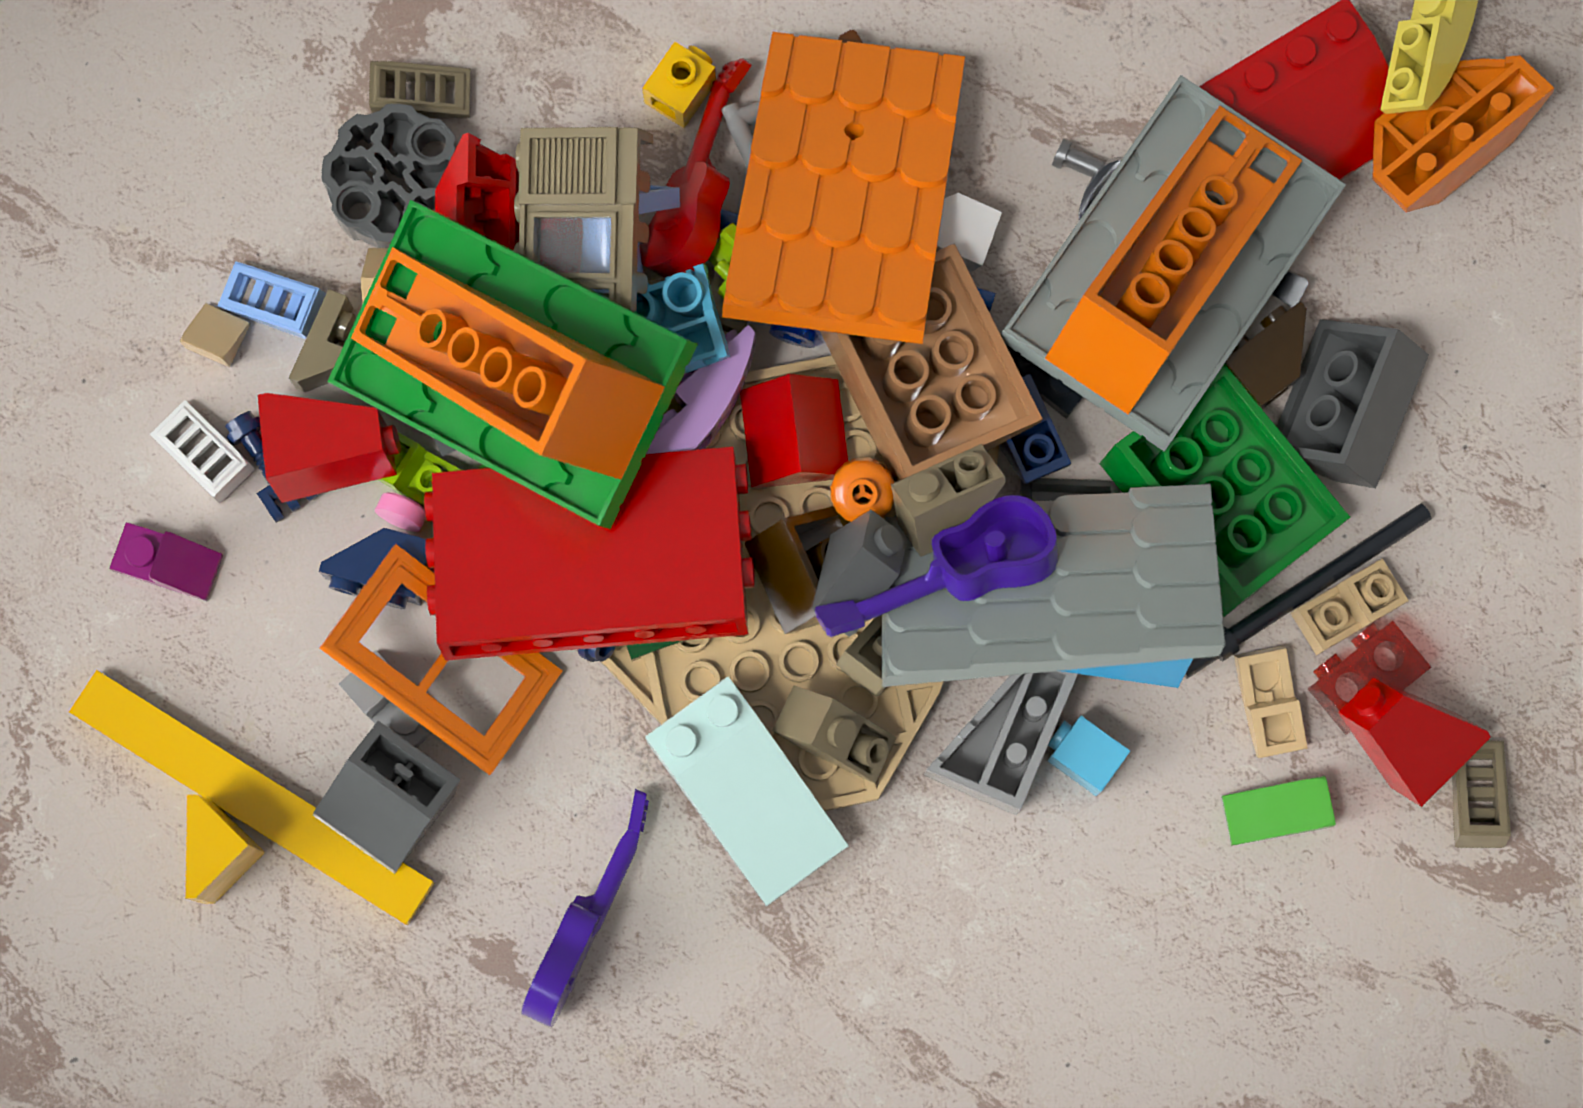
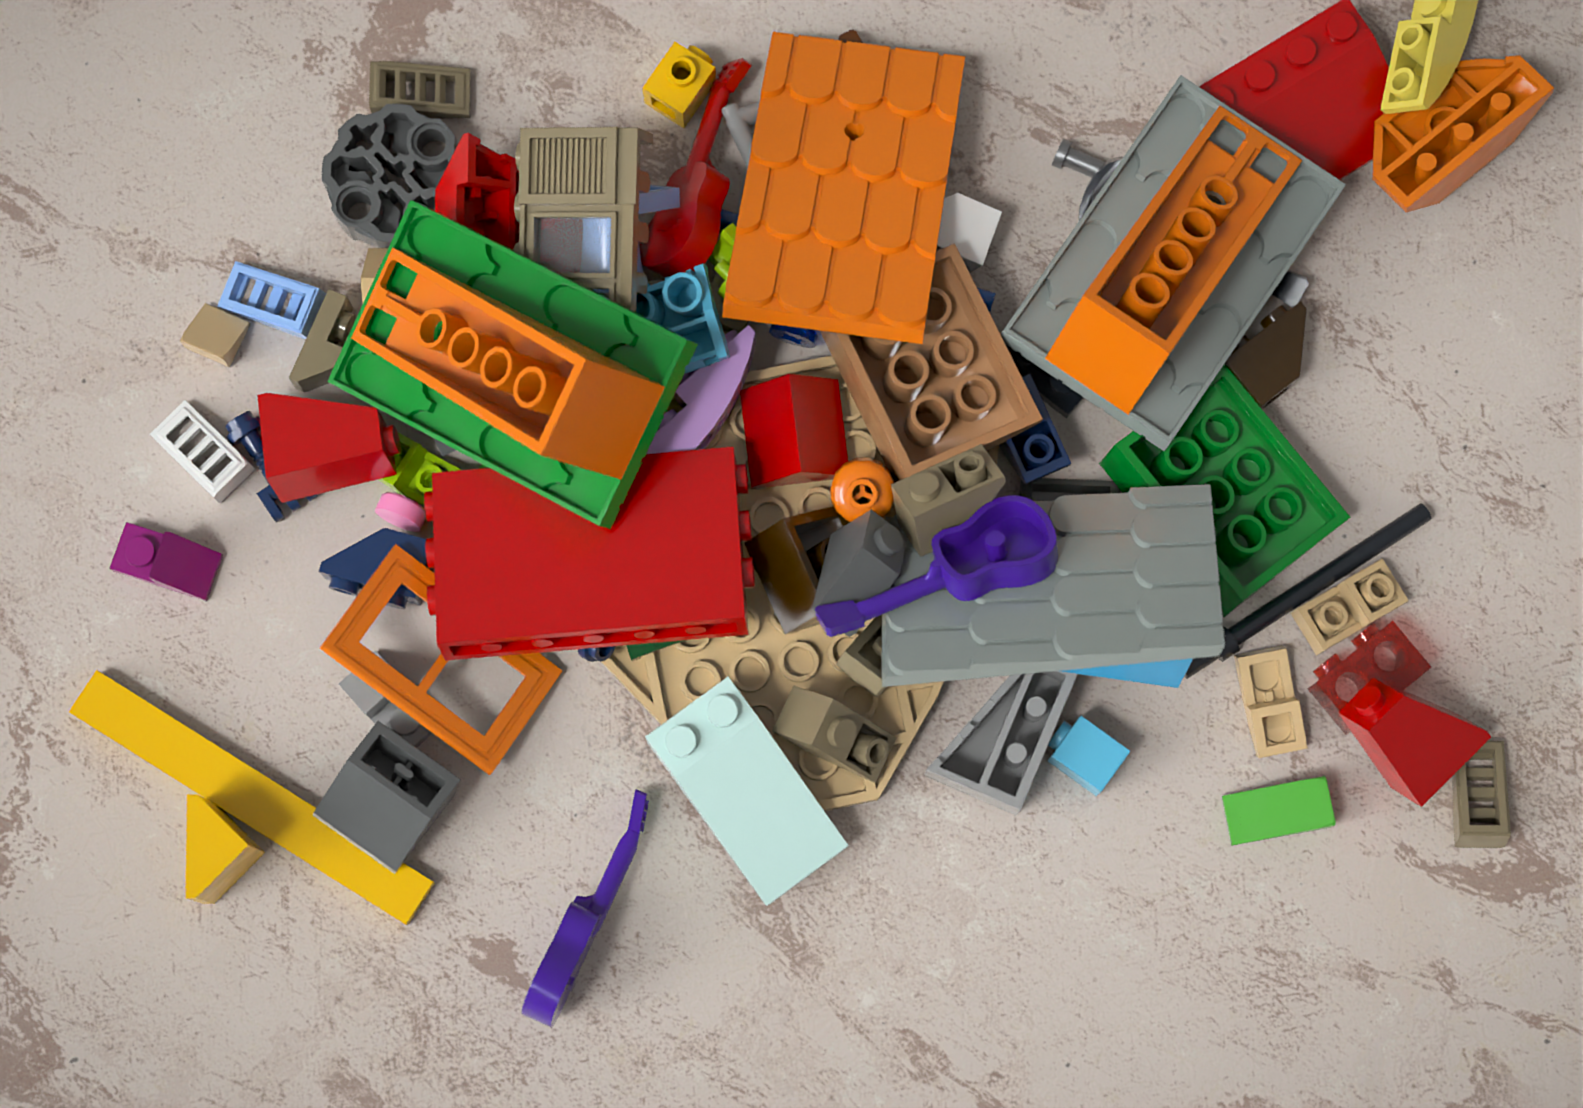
dark grey slope [1277,319,1429,489] -> none

